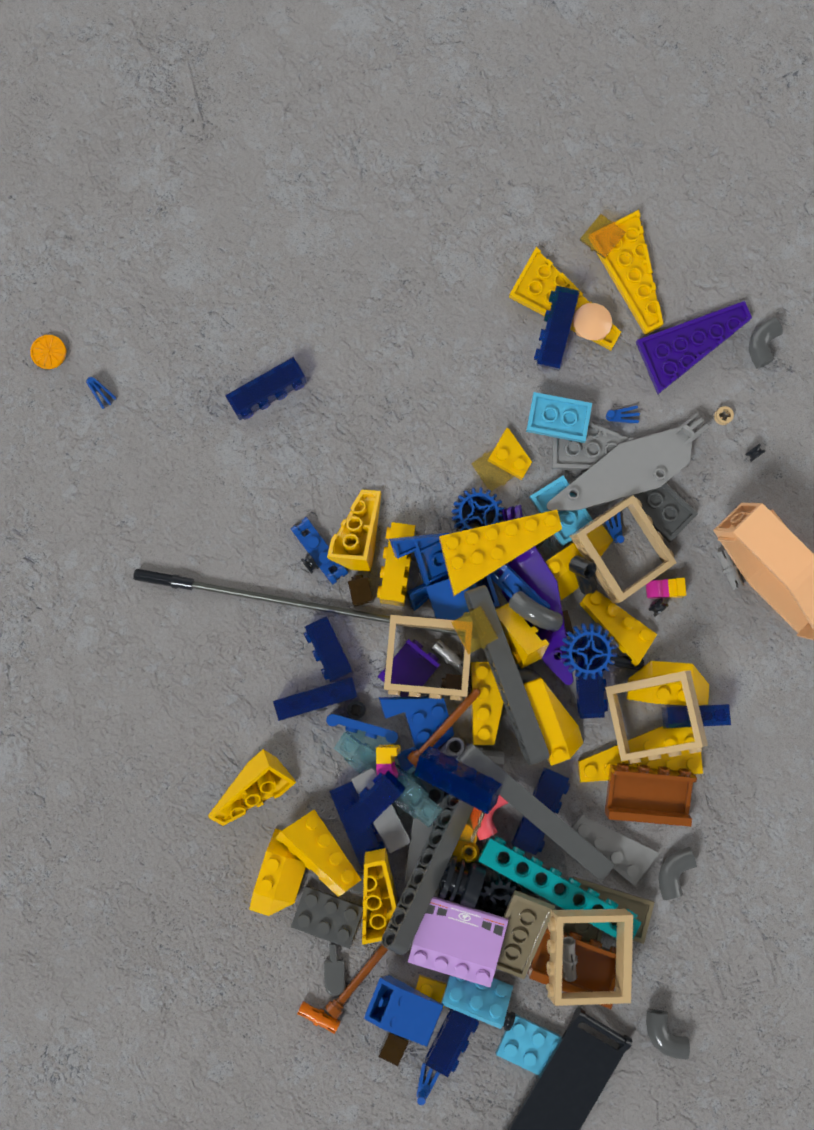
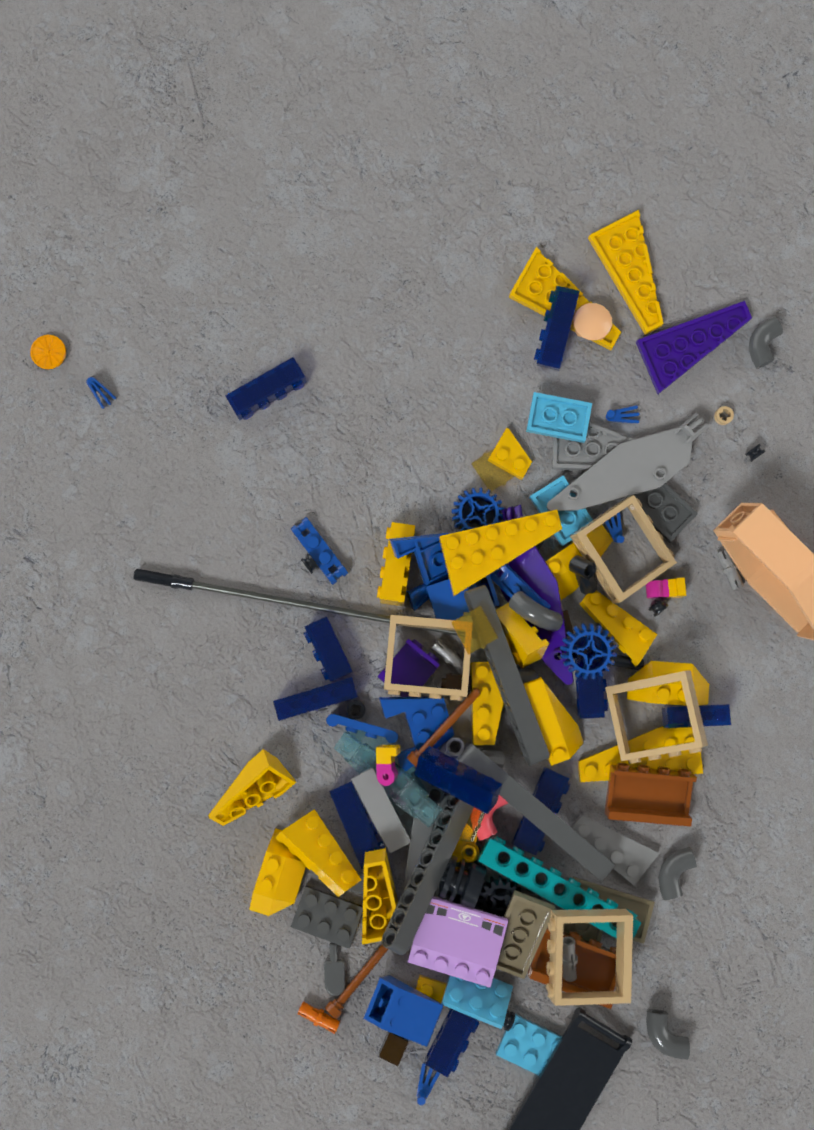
yellow wedge [327,490,381,572] -> none
clear blue brick [341,770,406,836] -> none
dark brown brick [348,575,373,607] -> none
clear yellow piece [580,214,626,259] -> none

